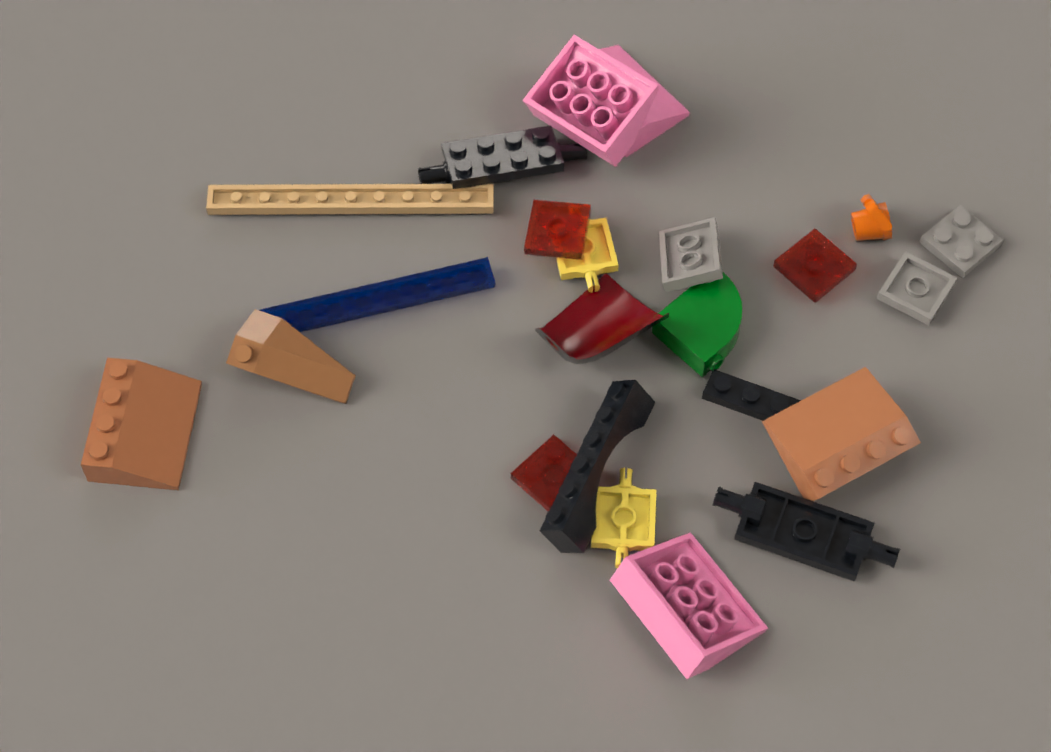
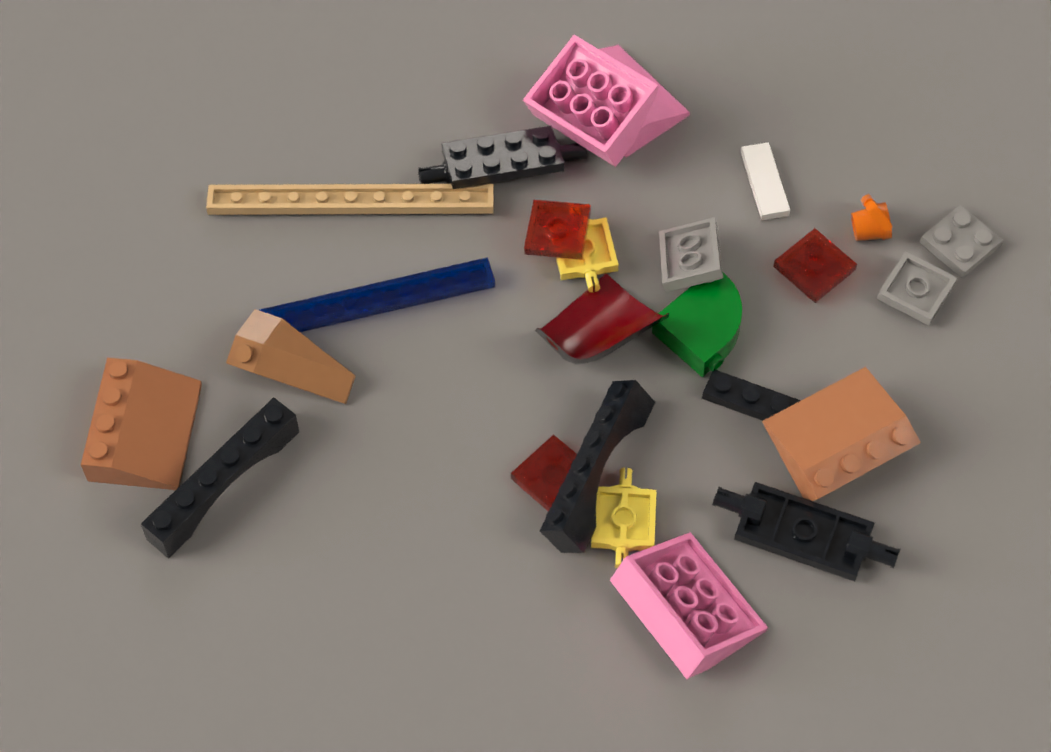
none -> black arch [141,397,299,558]
none -> white tile [741,142,790,220]

